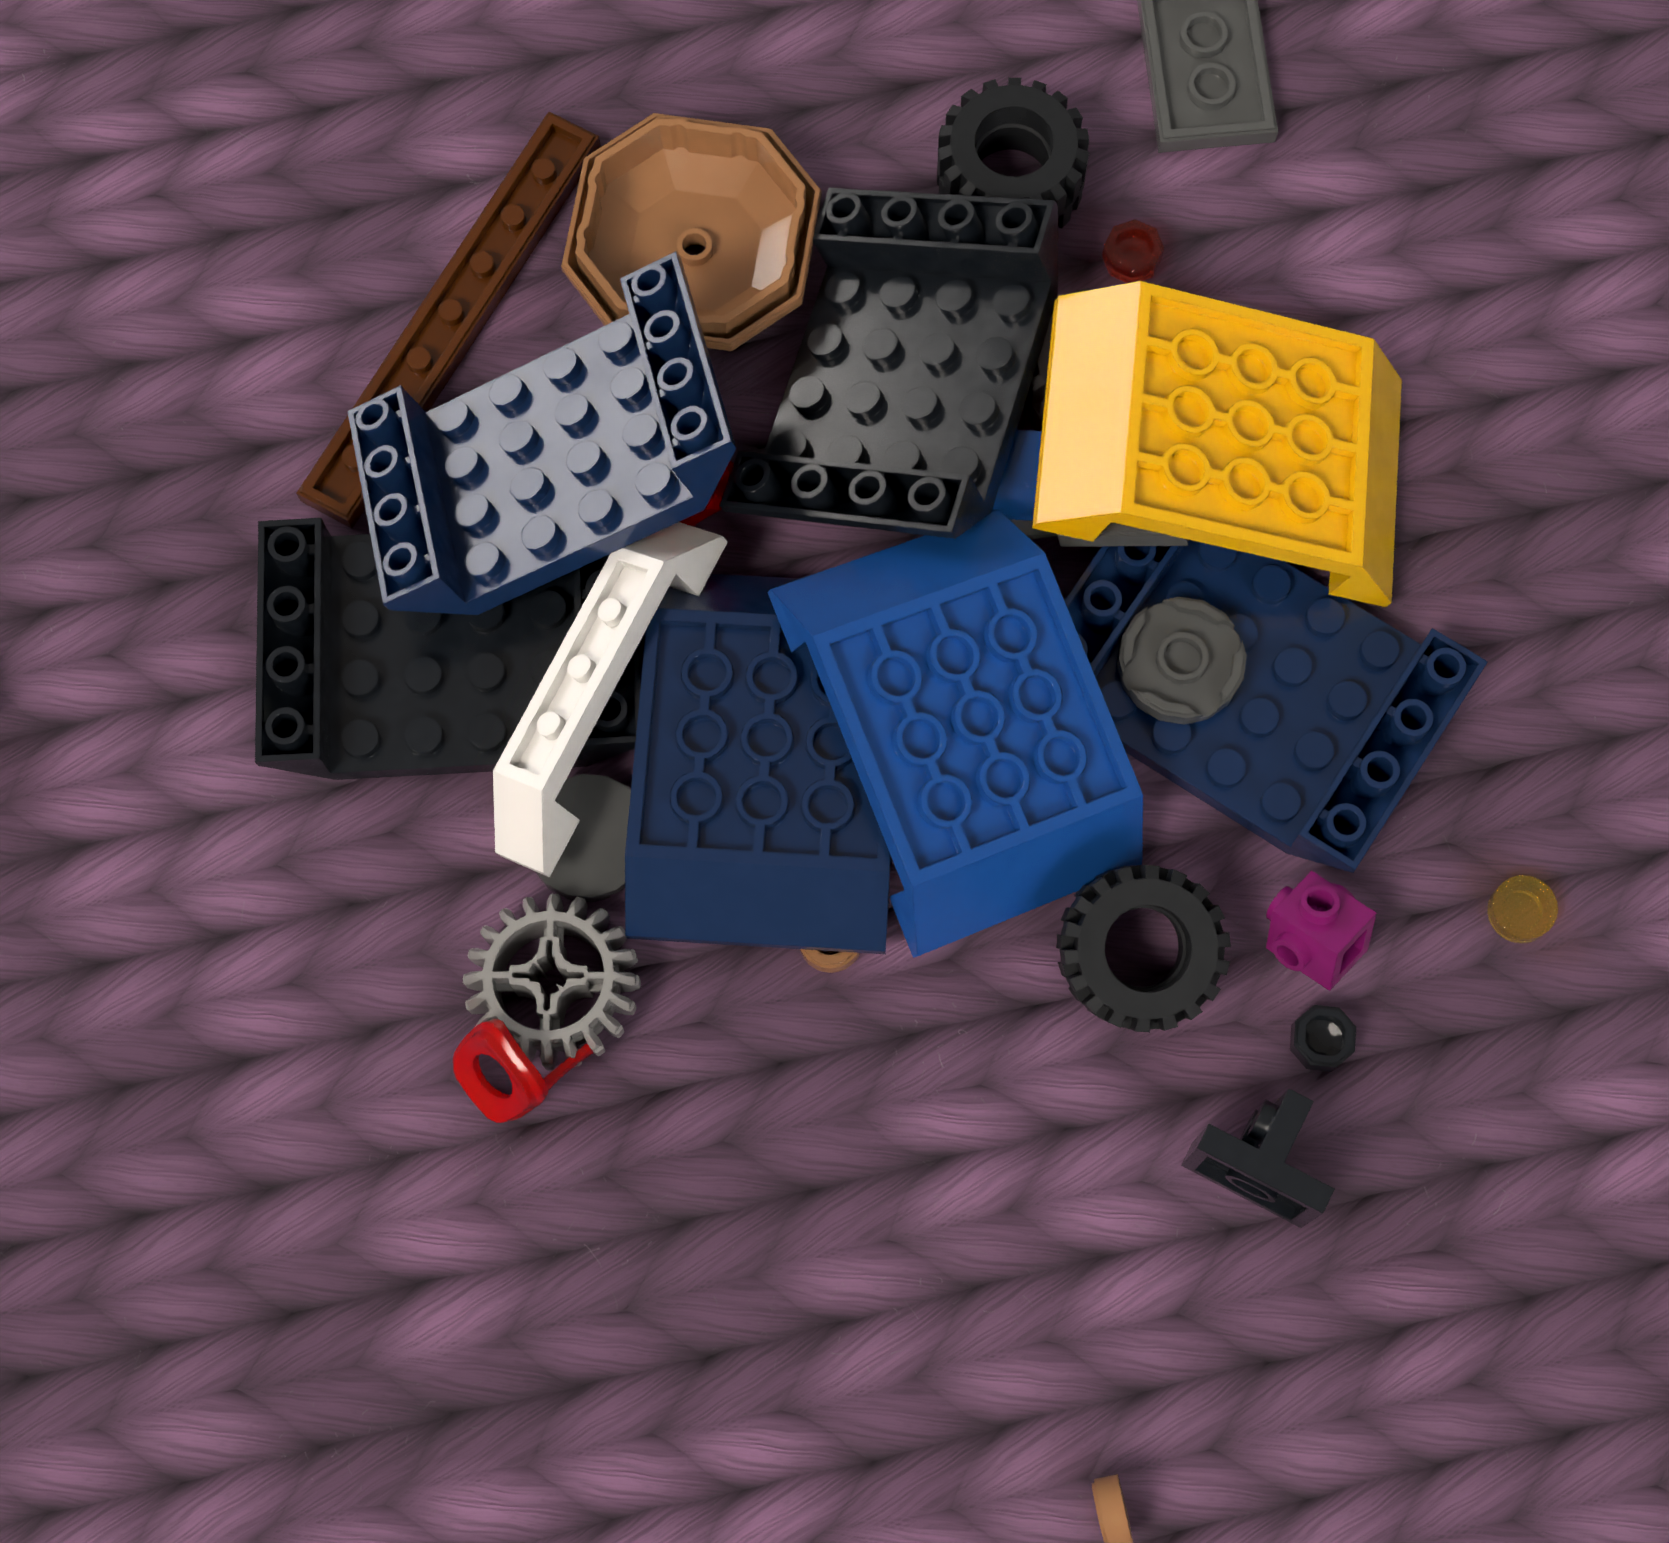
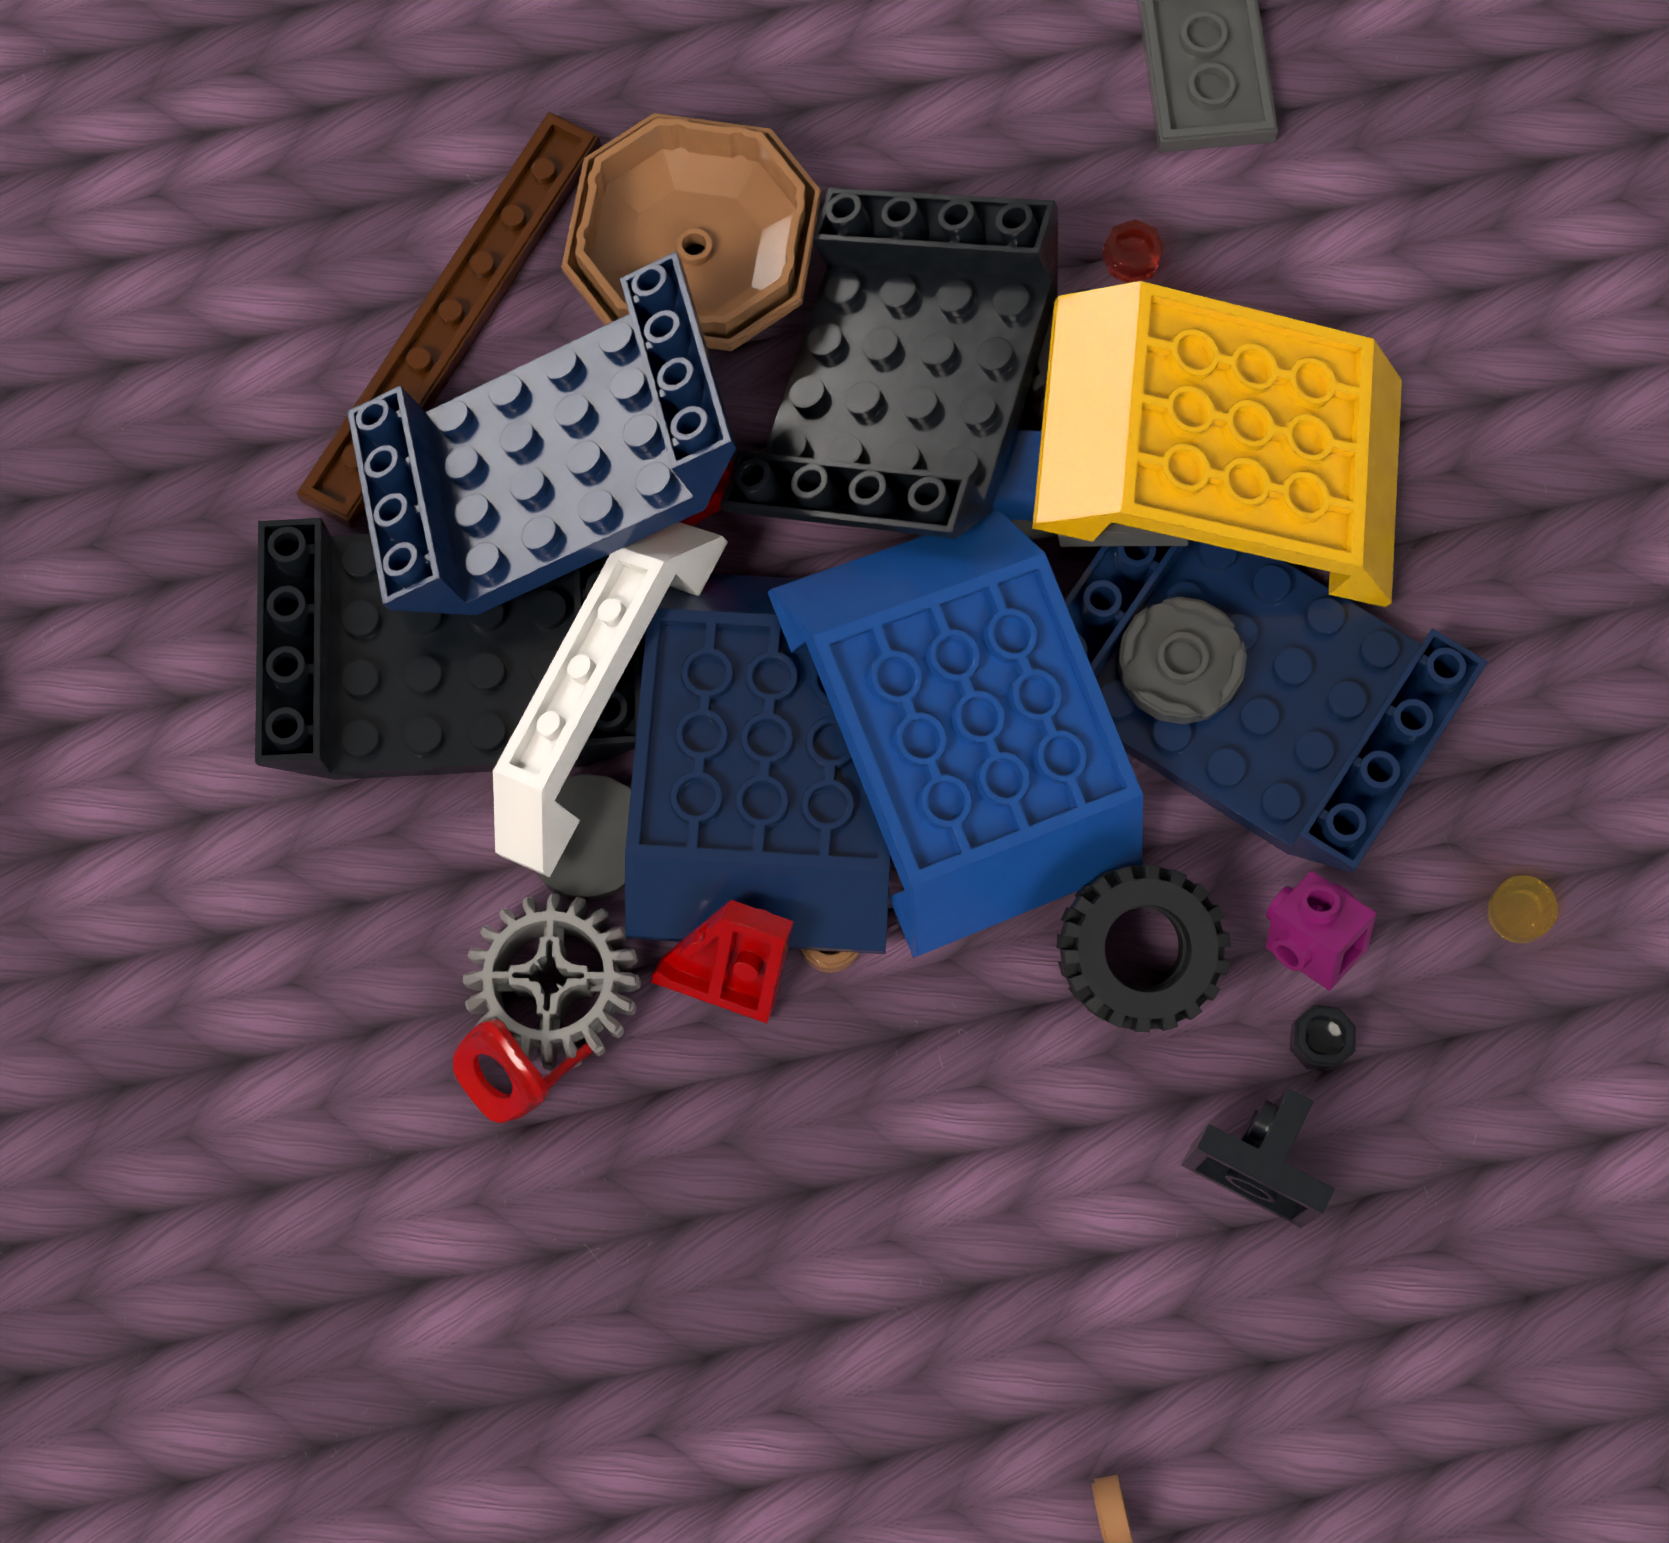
black tyre [937,77,1089,229] -> none
none -> red wing [650,900,794,1024]

